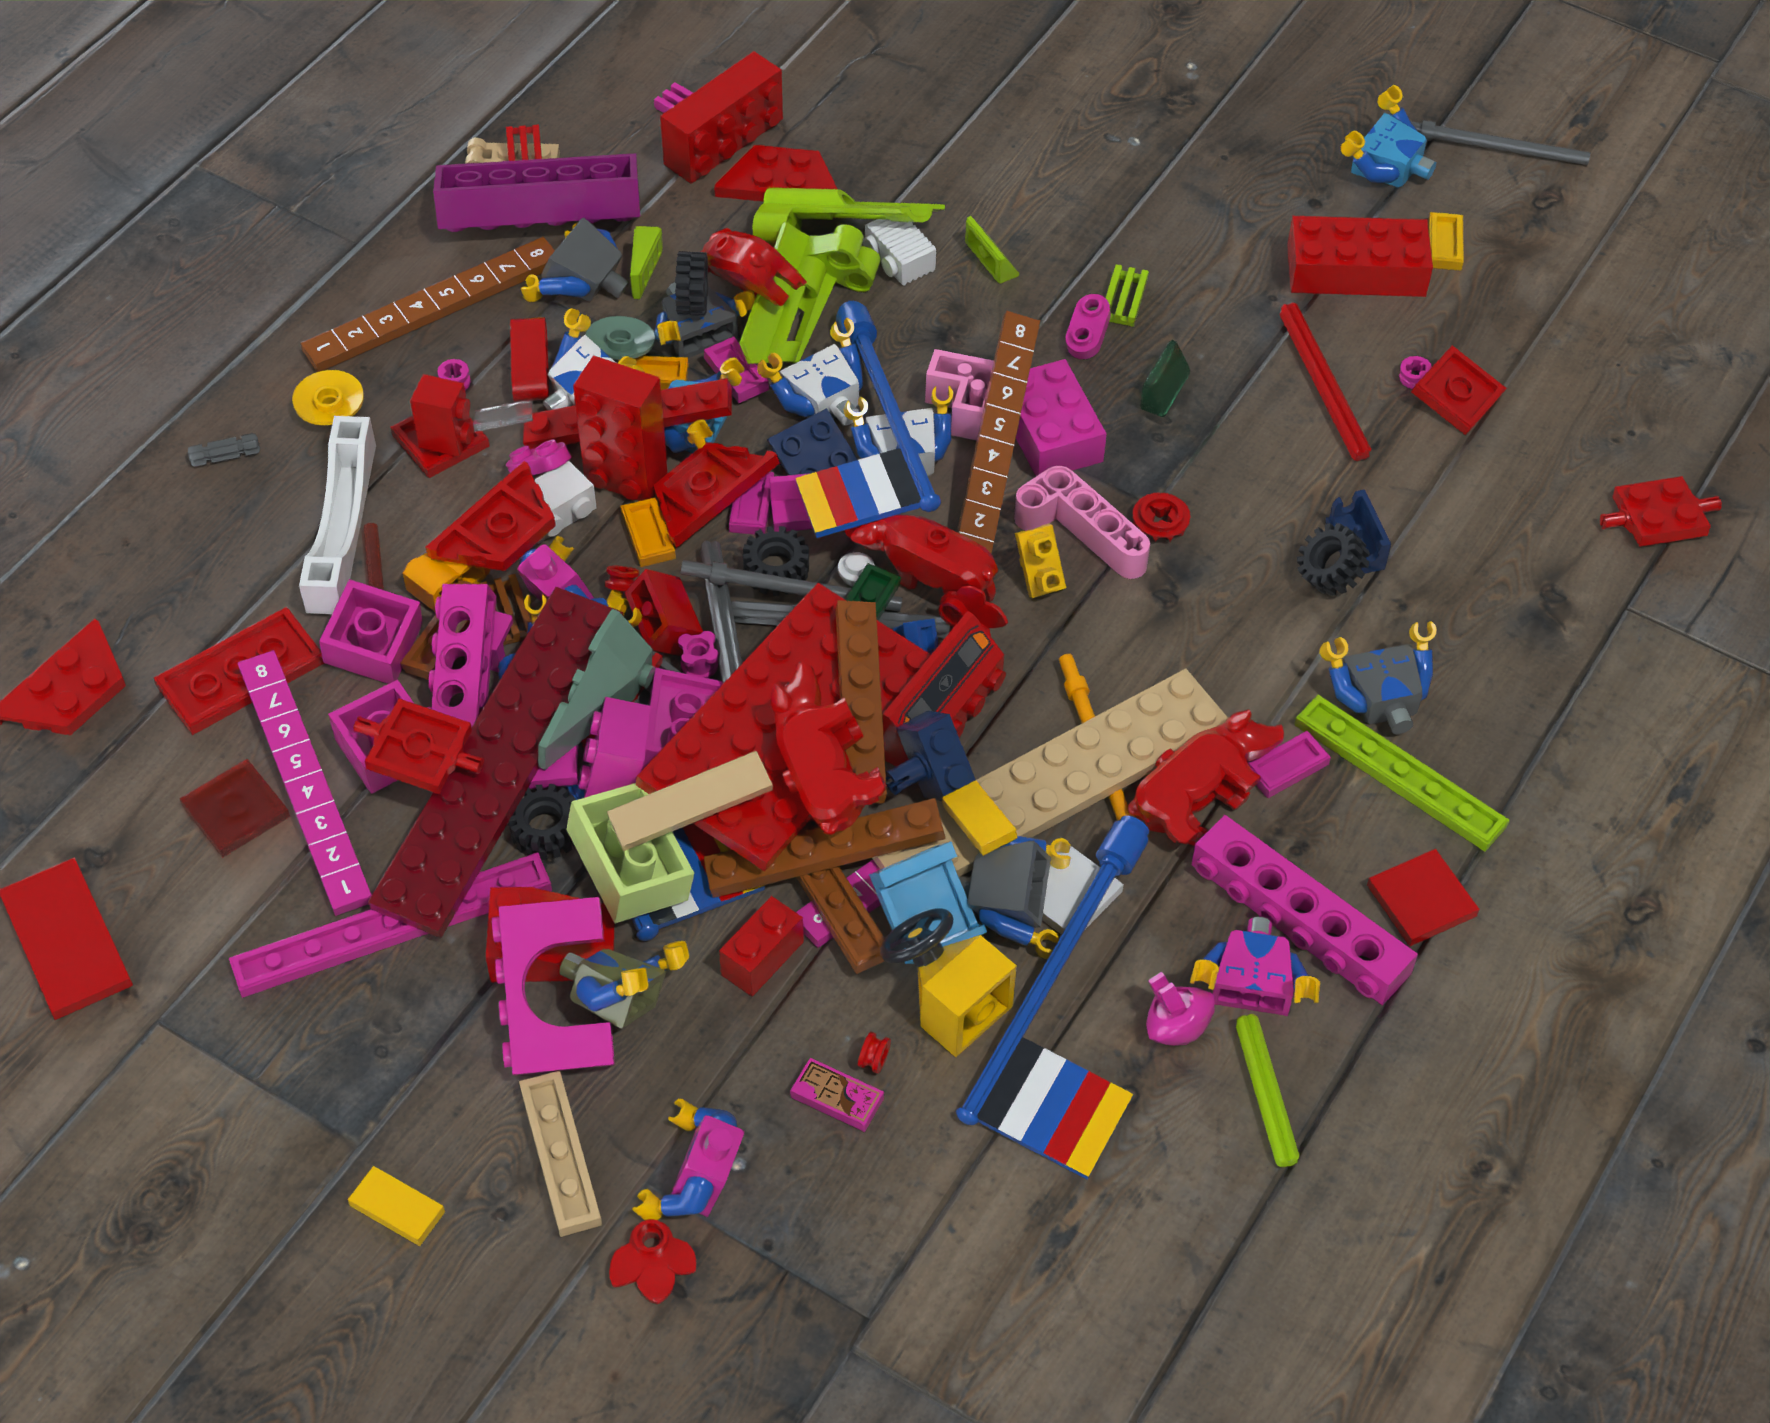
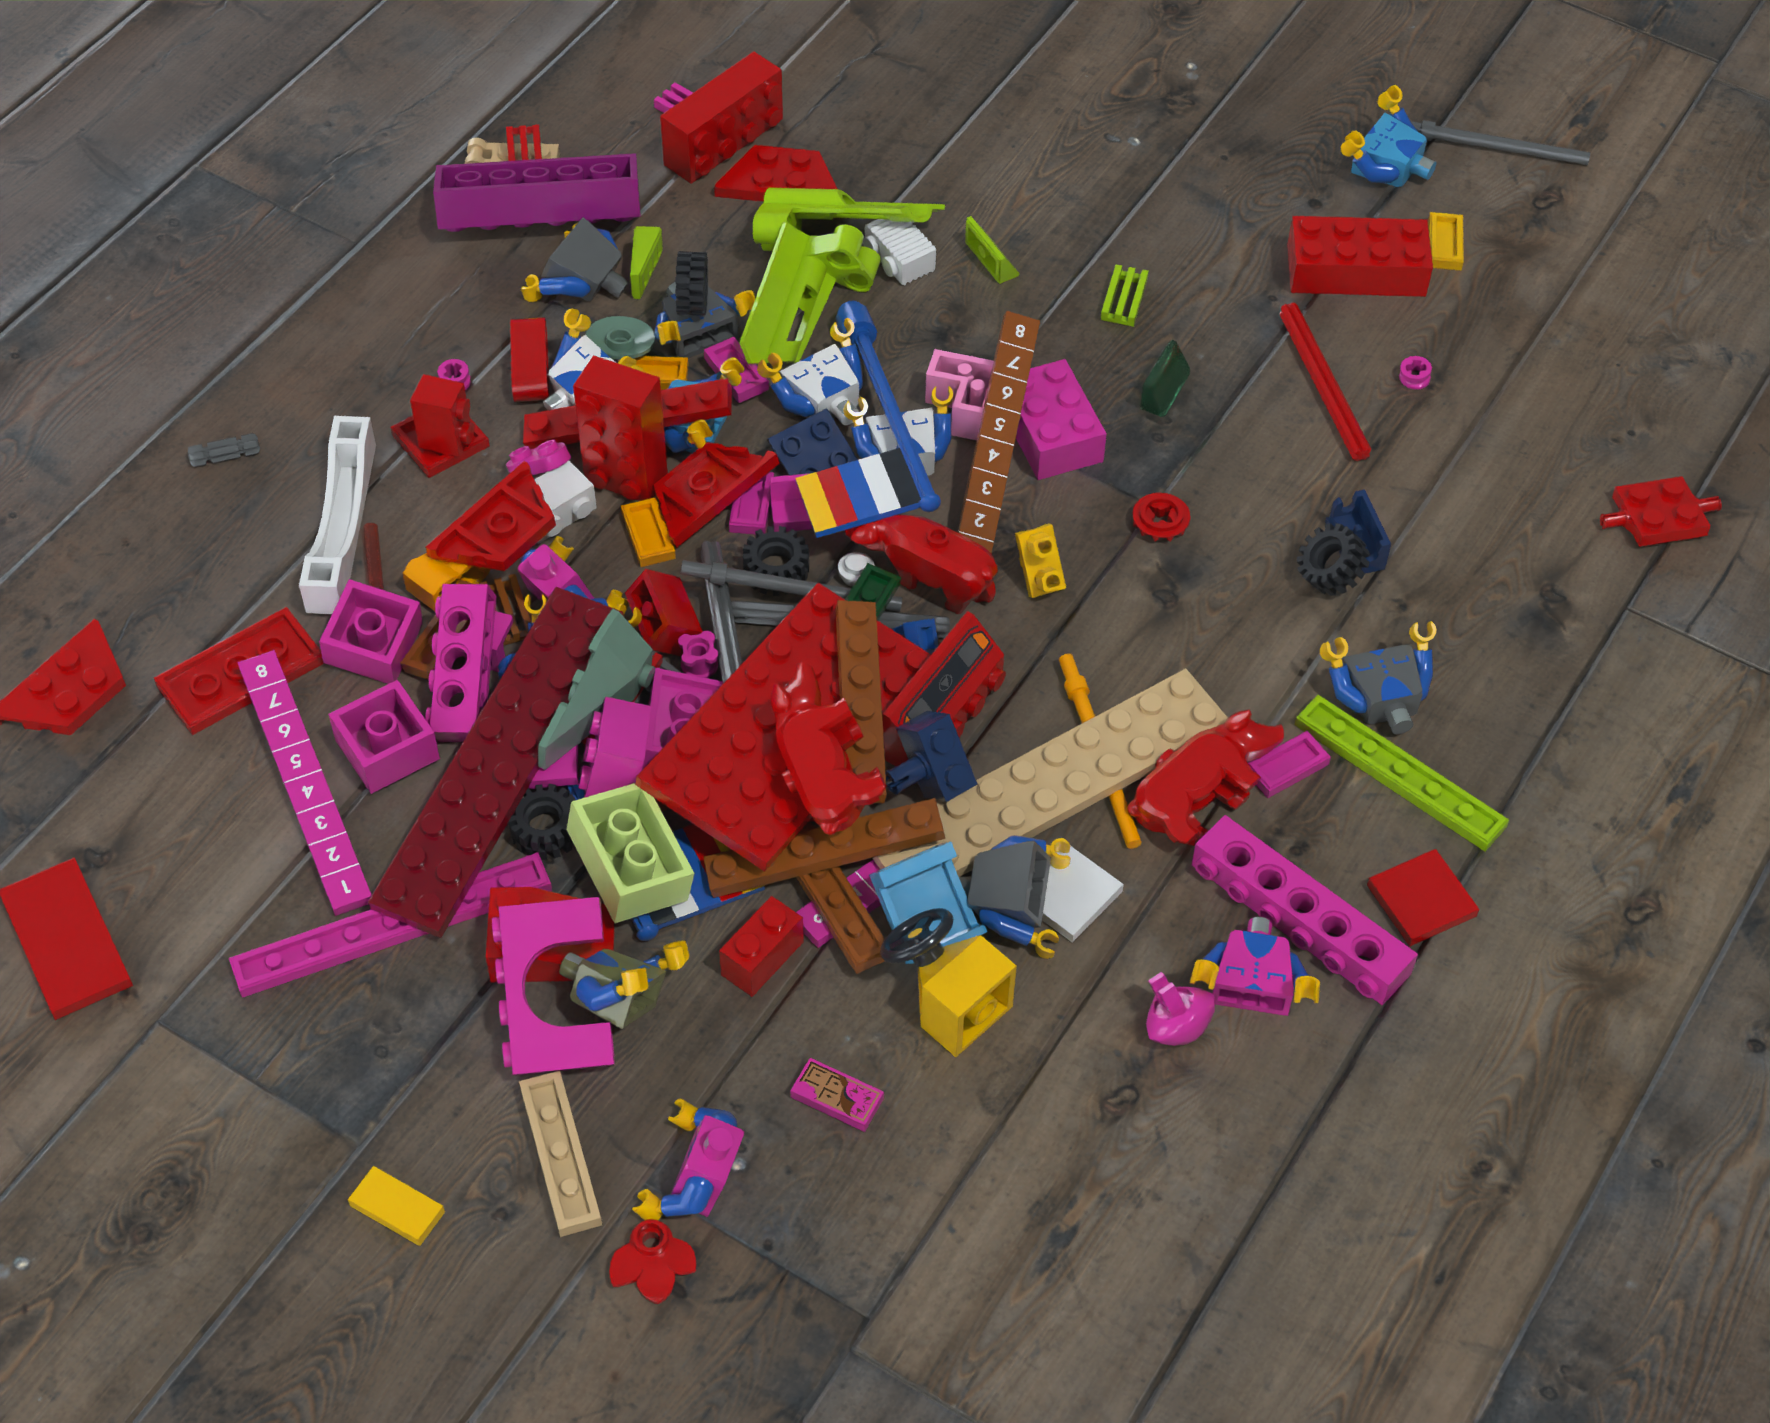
clear red tile [179,759,290,858] -> none
yellow dish [292,370,364,425] -> none
dark orange tile [301,236,555,372] -> none
red plate [353,698,484,794] -> none
clear piece [473,400,534,432] -> none
red bush [605,565,640,591] -> none
tan tile [607,751,773,851] -> none
red animal [700,228,807,306] -> none
red bush [858,1032,891,1074] -> none
red plate [938,586,1008,636] -> none
yellow tile [942,780,1017,856] -> none
flag [956,815,1149,1180] -> none
bright pink beam [1014,466,1150,579] -> none
dark pink plate [1066,294,1111,359] -> none
lime axle [1236,1014,1299,1168] -> none
red tile [1411,345,1507,436] -> none

